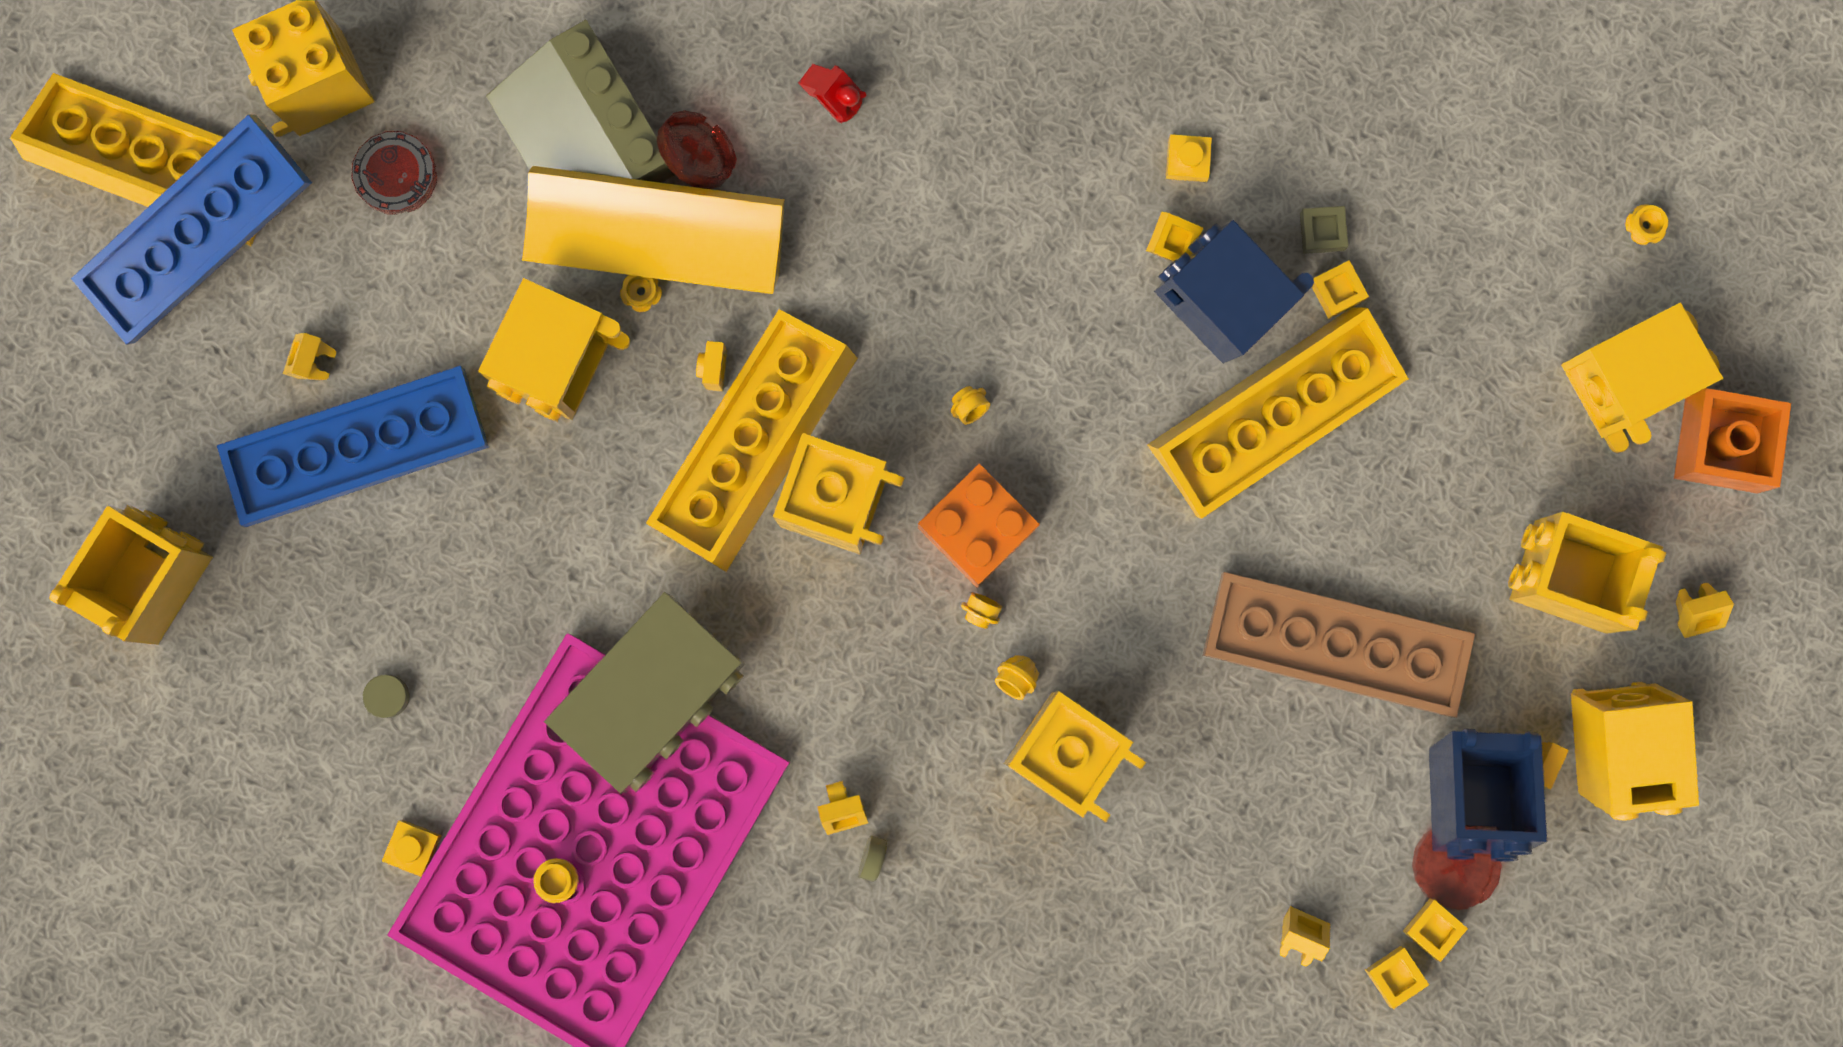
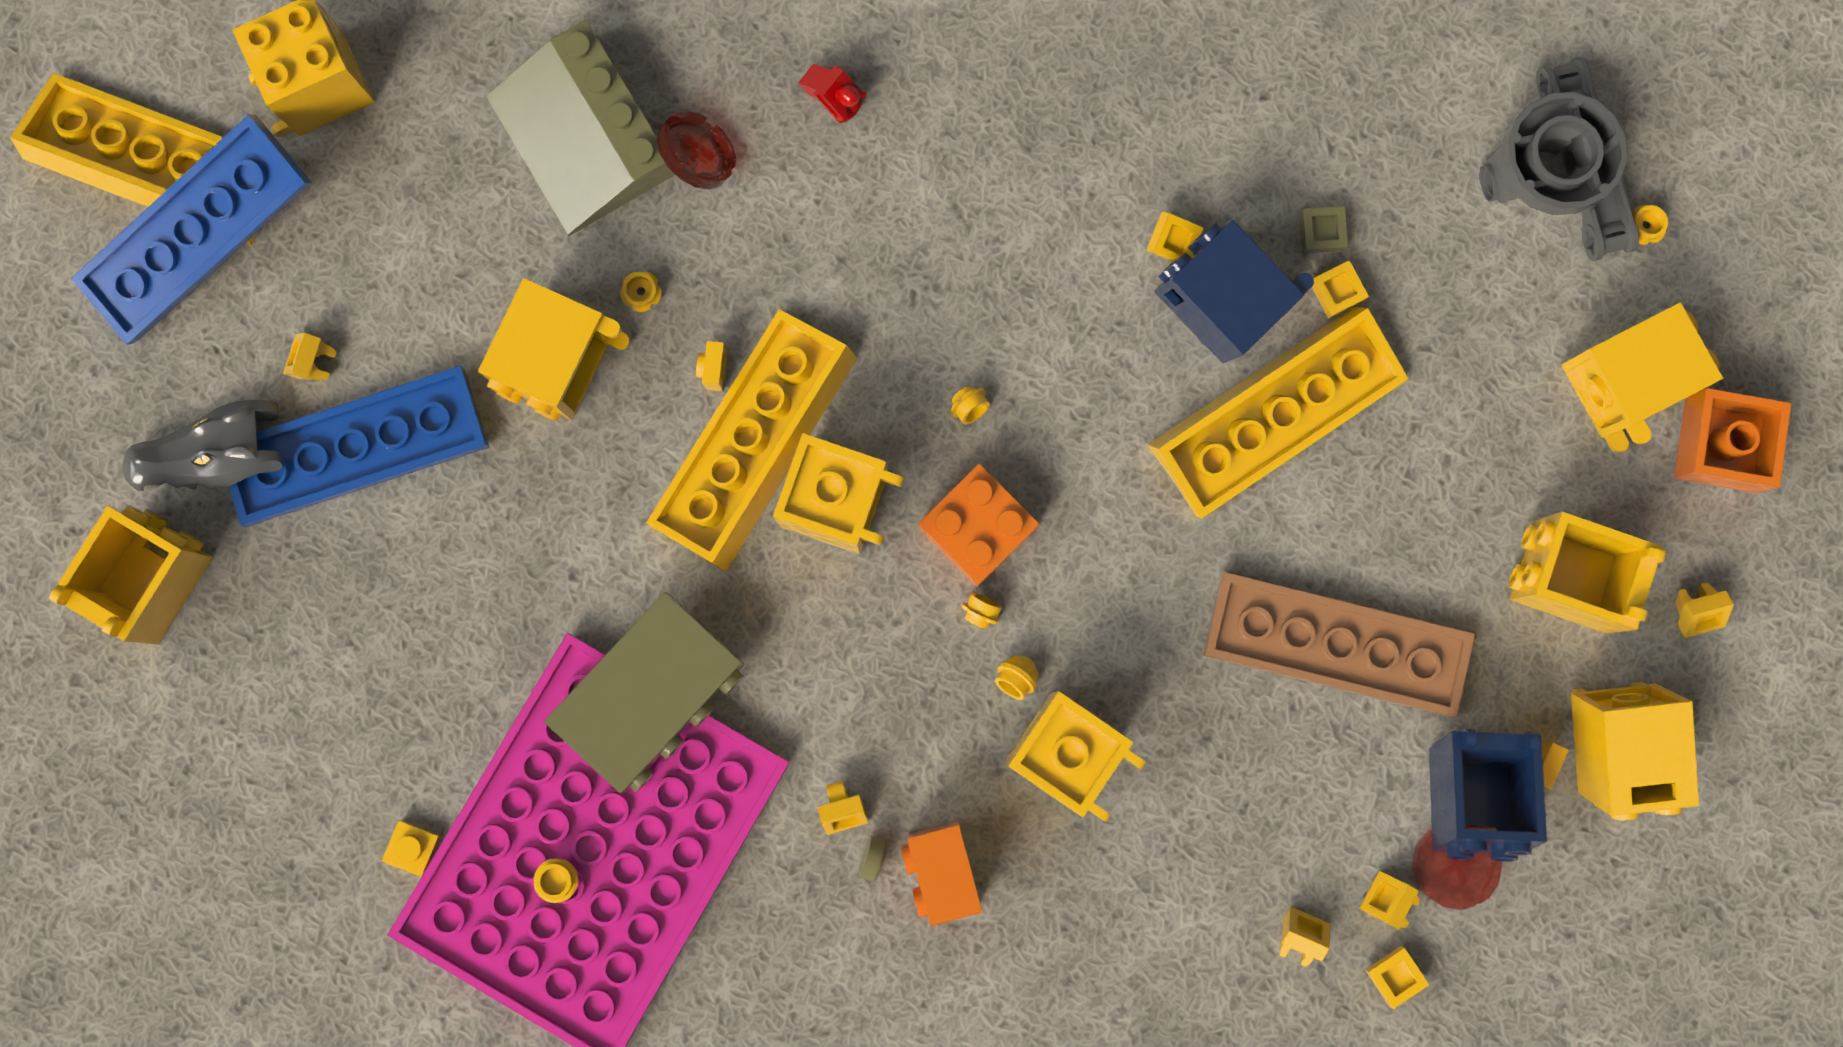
tile [351,131,437,215] -> none
olive tile [363,675,409,718] -> none
yellow arch [522,166,785,294] -> none
yellow plate [1166,134,1212,182] -> none
yellow plate [1403,898,1468,962] -> none
none -> dark grey animal [122,400,283,491]
none -> orange brick [901,820,982,927]
none -> yellow tile [1359,871,1420,930]
none -> dark grey piece [1479,57,1639,261]

